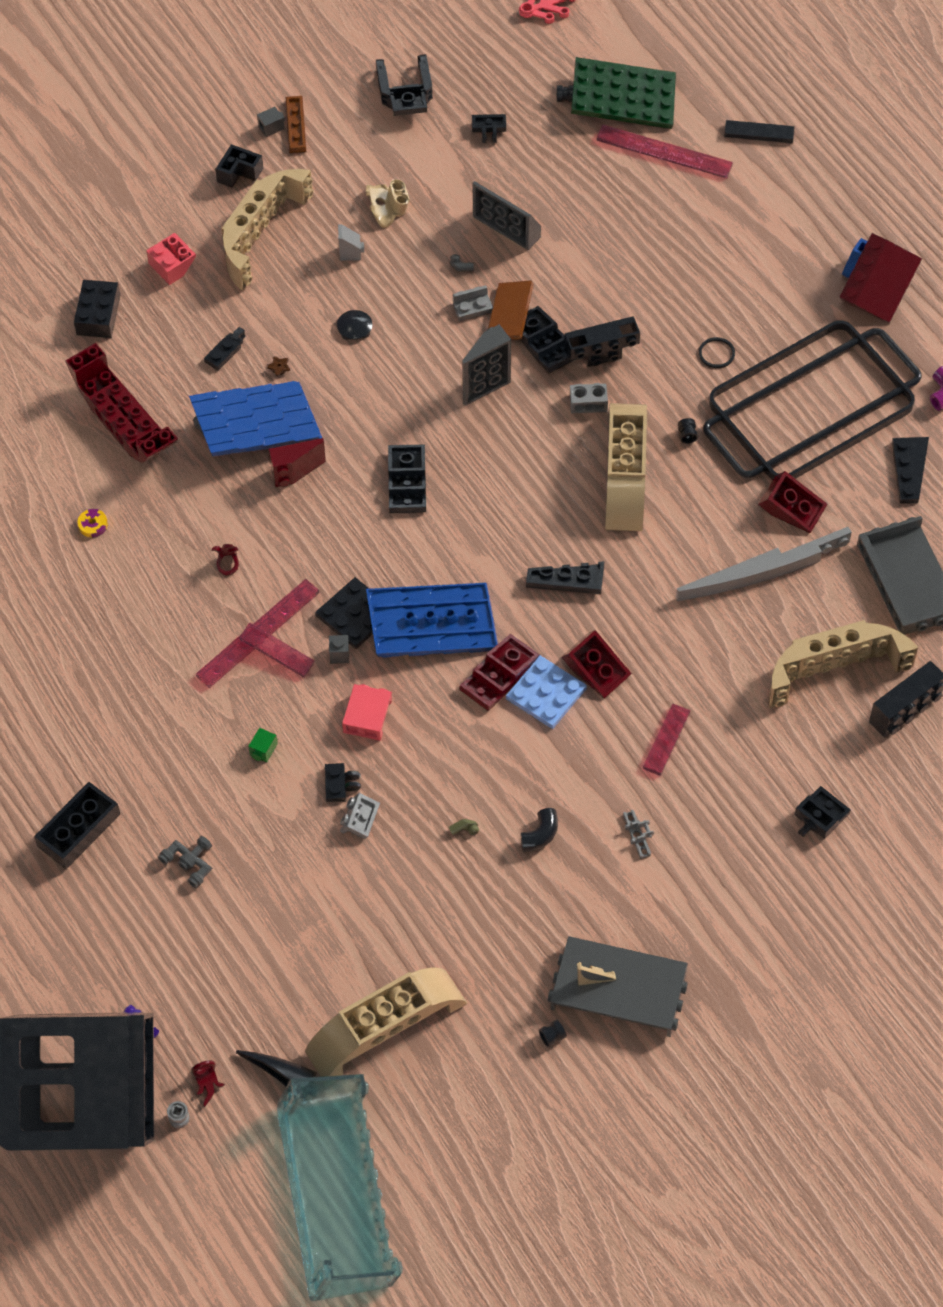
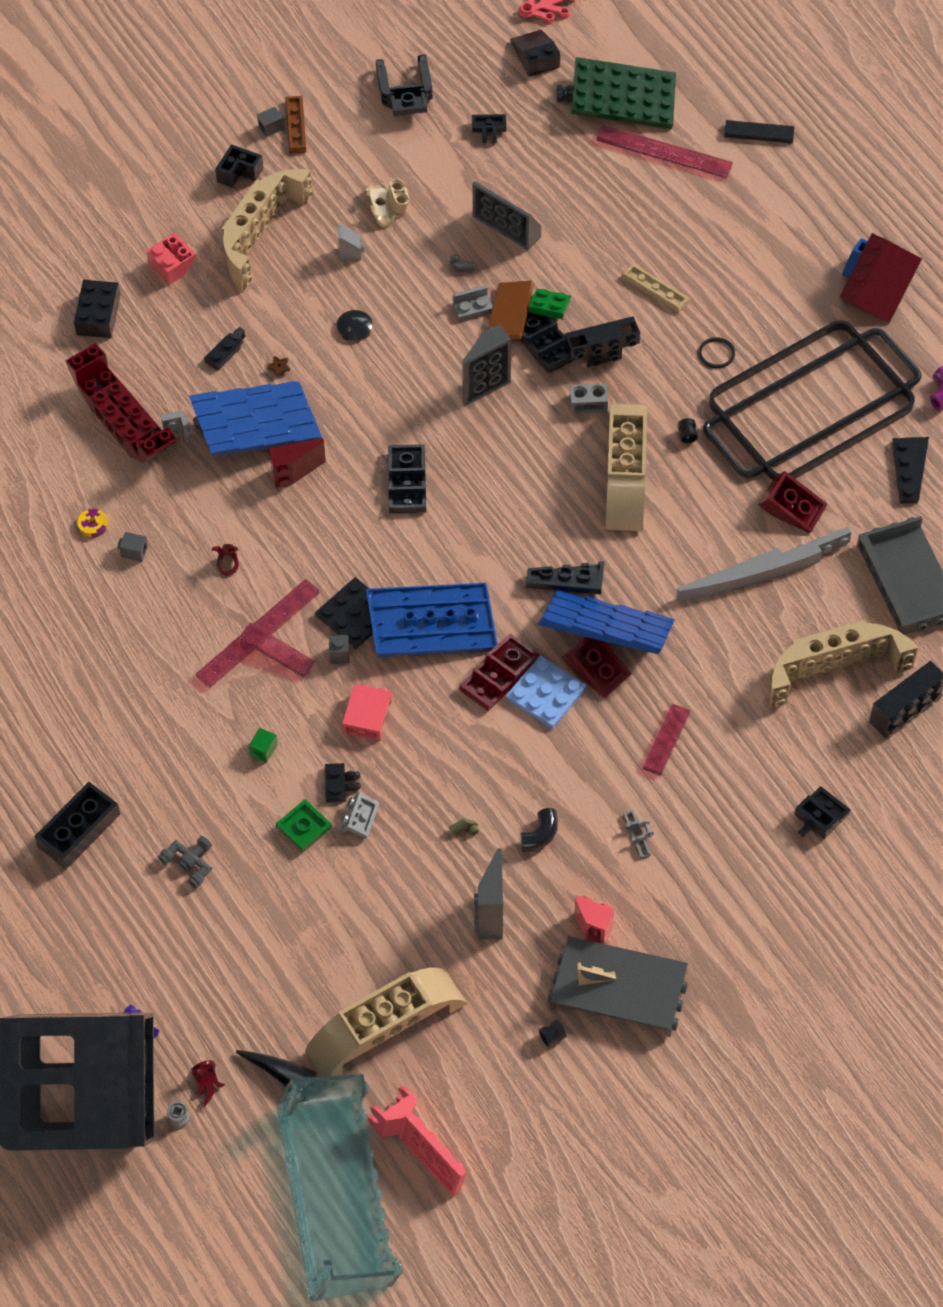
none -> dark grey brick [118,532,148,562]
none -> light grey bracket [161,410,192,445]
none -> green plate [276,799,332,852]
none -> coral hinge [367,1086,467,1197]
none -> dark grey slope [474,848,503,939]
none -> black slope [510,30,560,77]
none -> green plate [528,289,571,320]
none -> blue piece [537,590,675,654]
none -> coral slope [574,895,614,944]
none -> tan tile [622,263,690,313]

